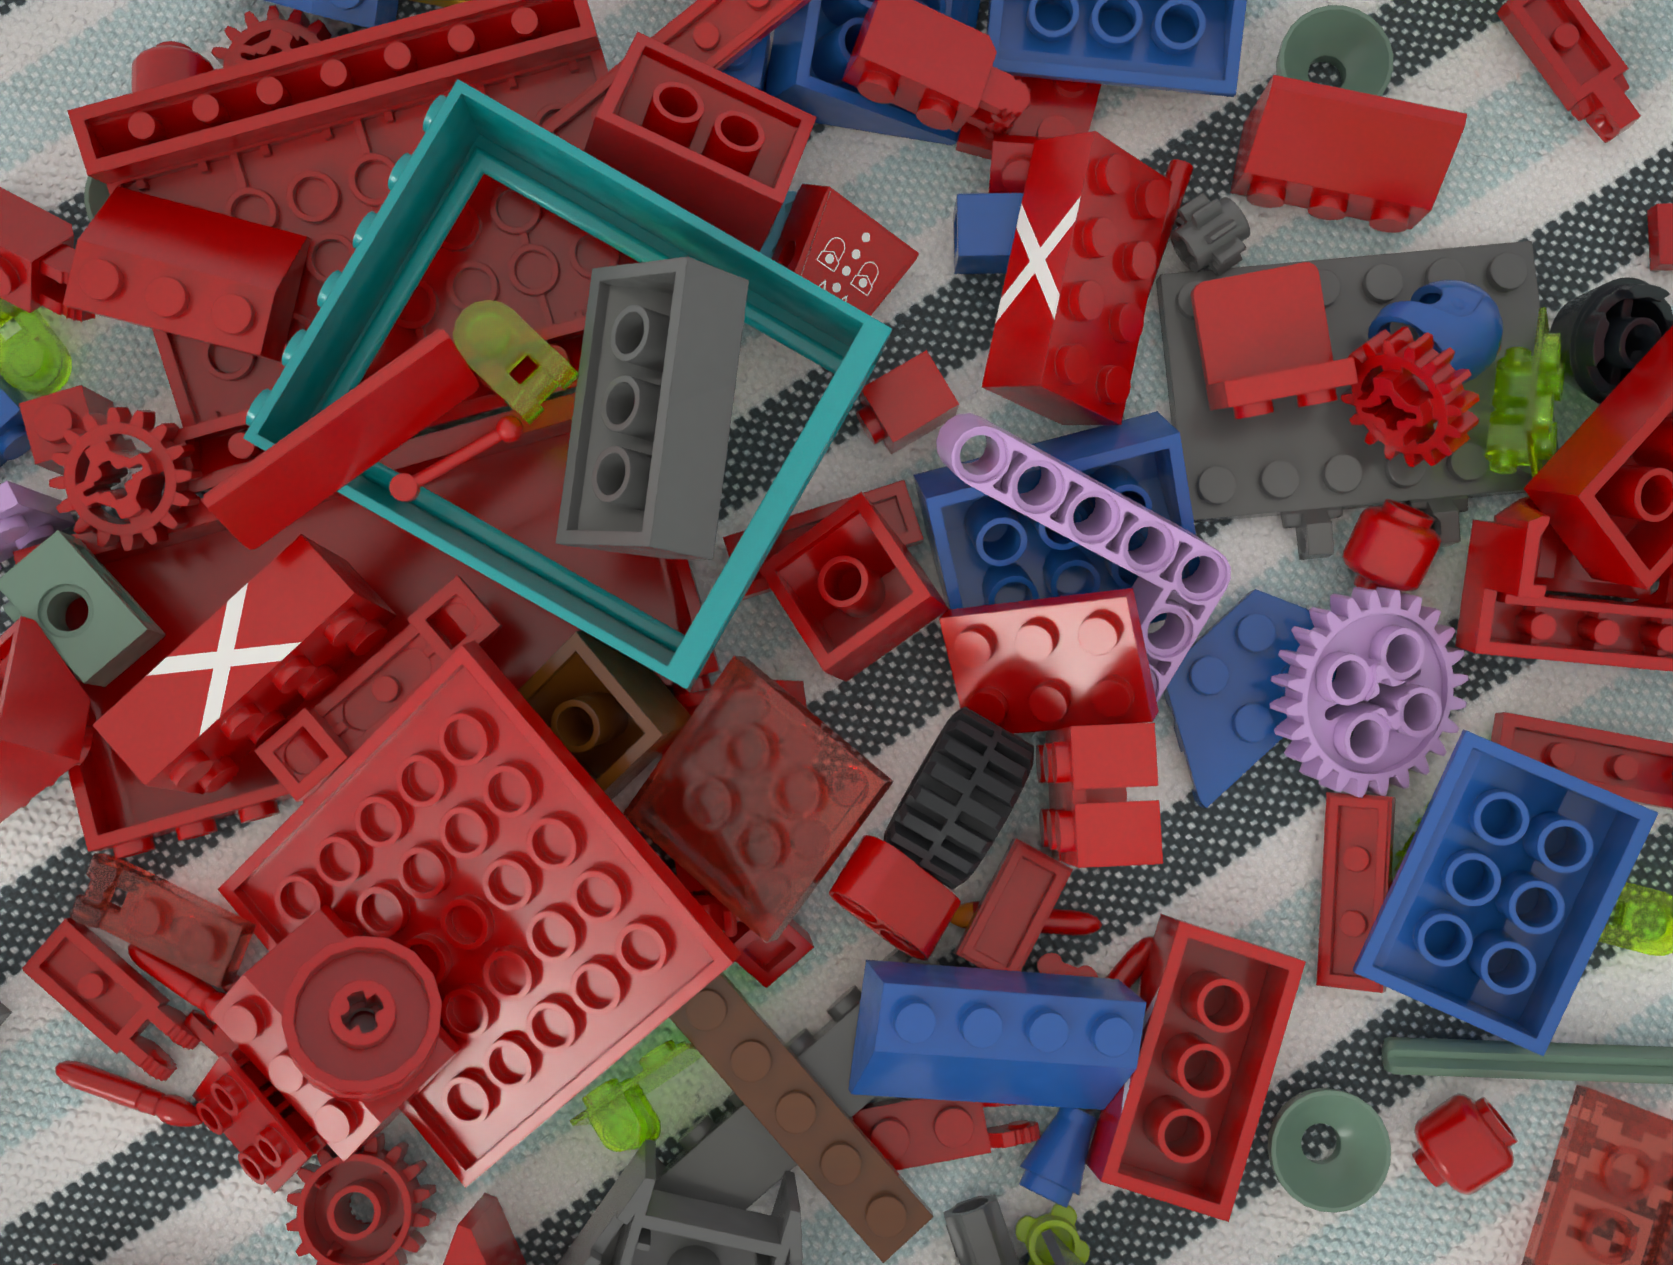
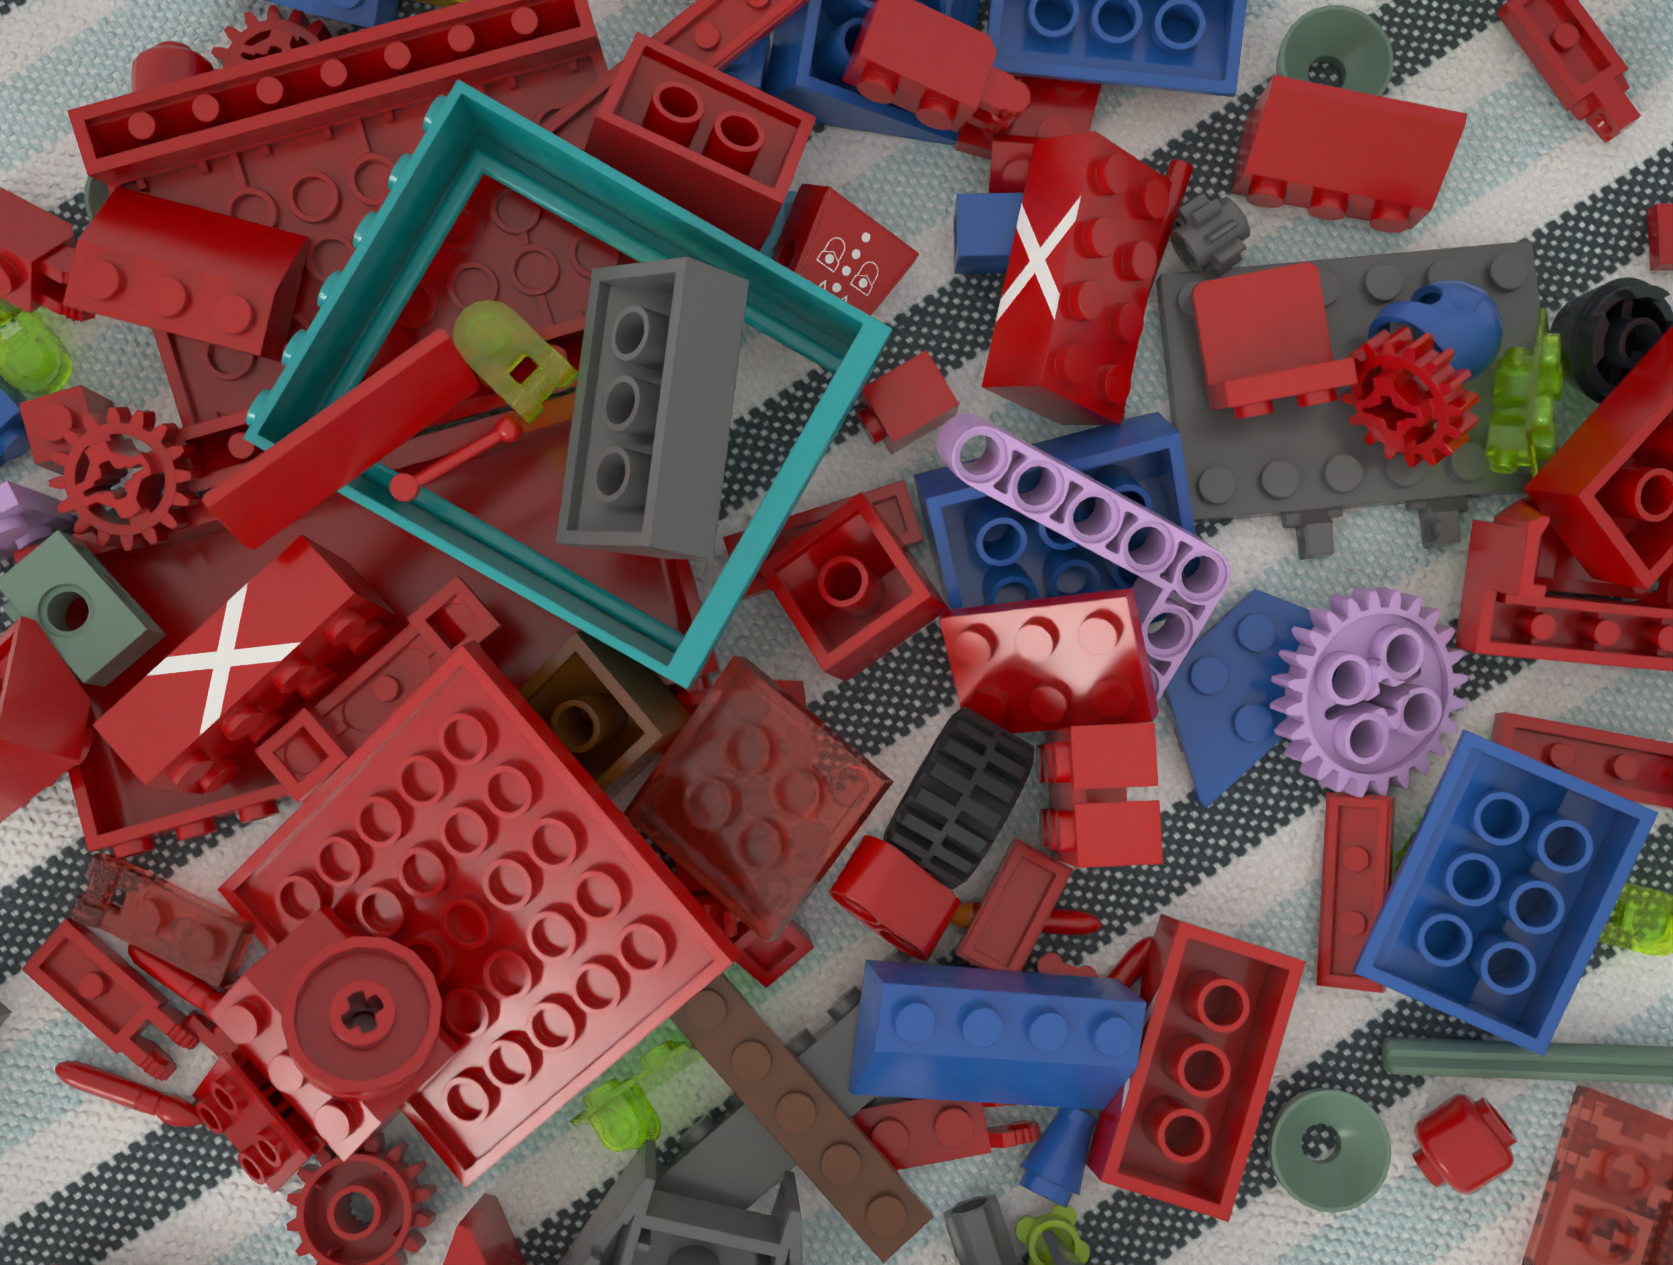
red head [1342,499,1441,592] -> none

